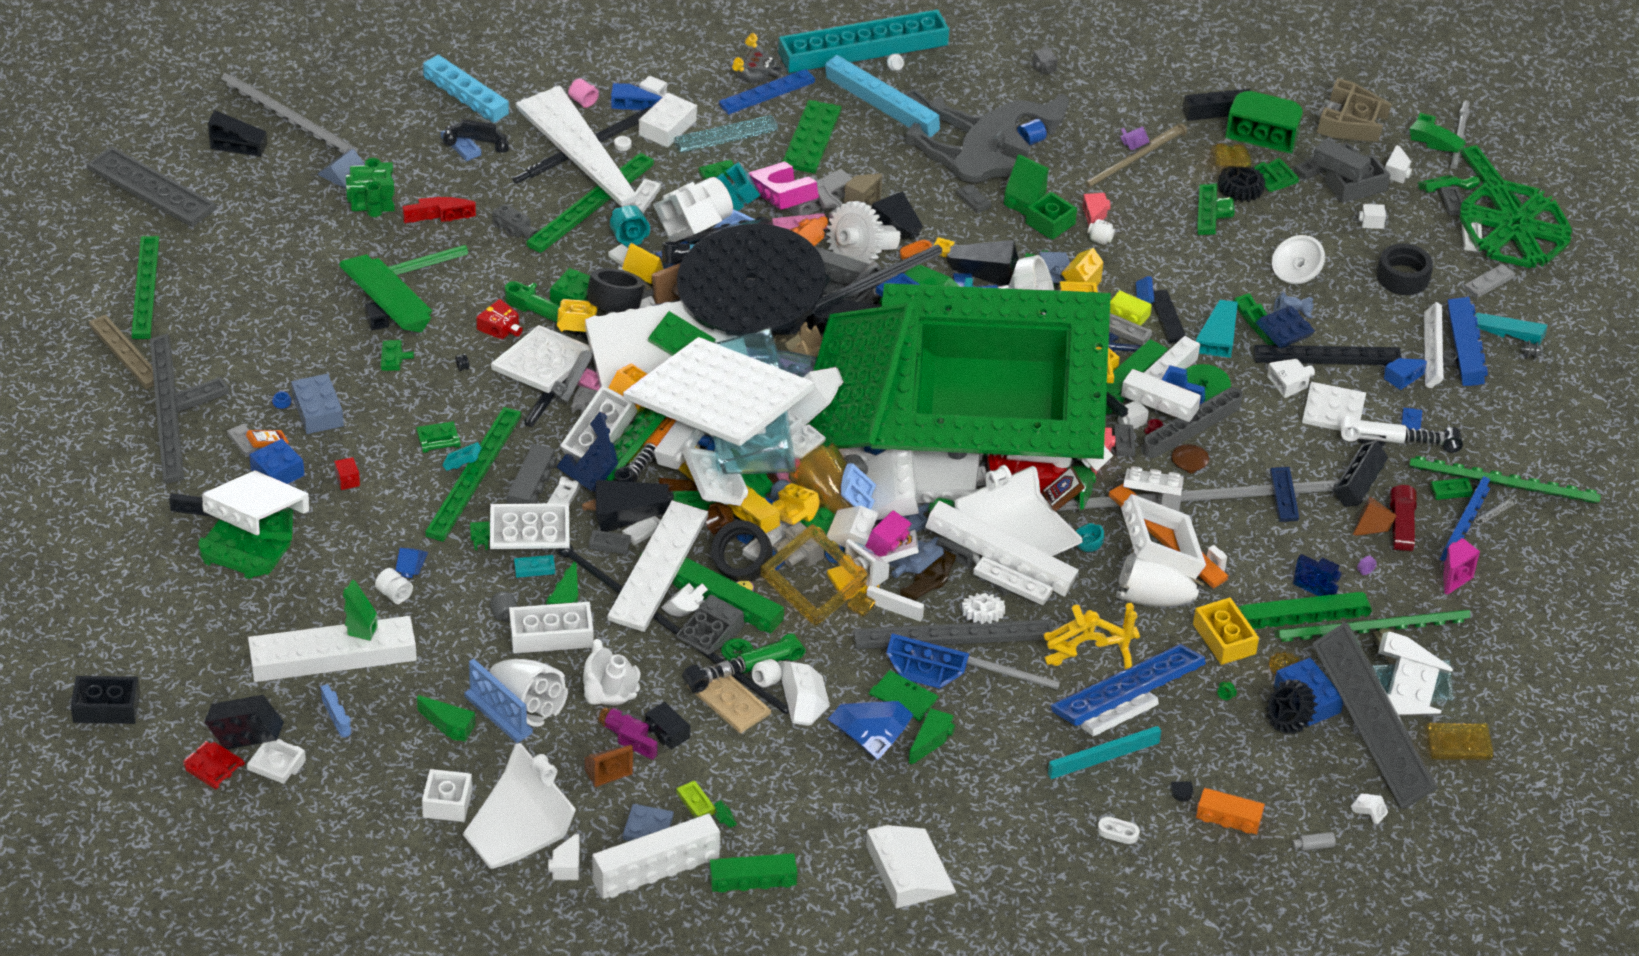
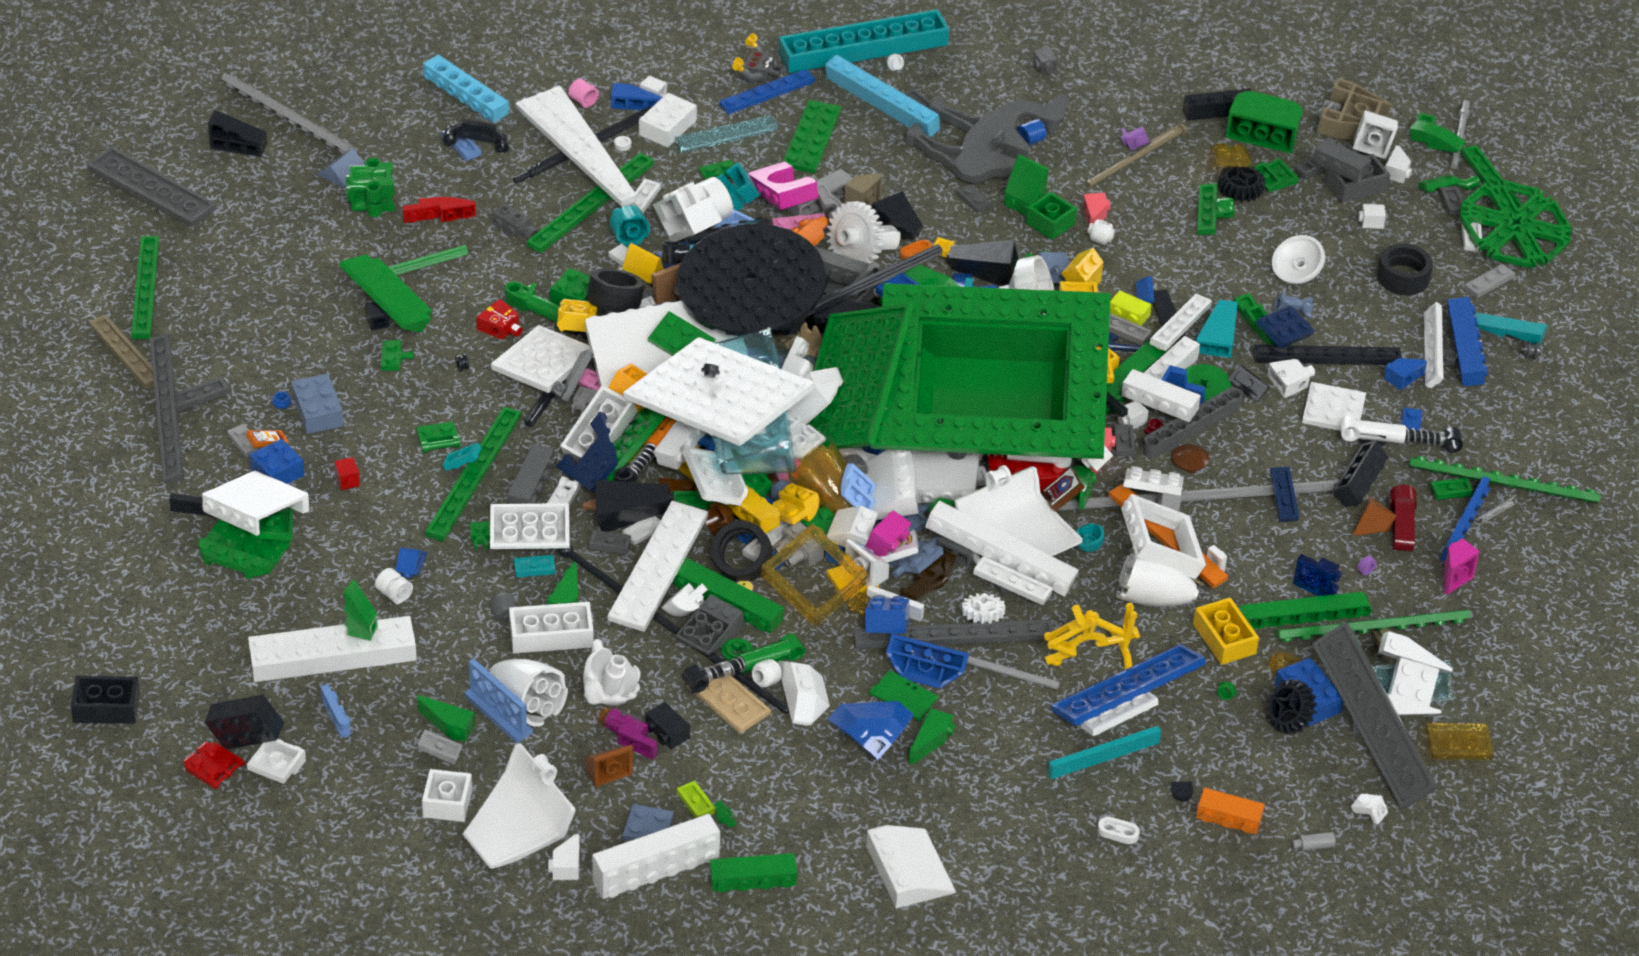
none -> light grey plate [417,729,463,765]
none -> black plate [701,363,720,378]
none -> white plate [781,336,814,378]
none -> blue brick [865,595,910,633]
none -> white plate [1149,294,1212,351]
none -> black tile [1228,364,1270,402]
none -> white brick [1353,111,1398,159]

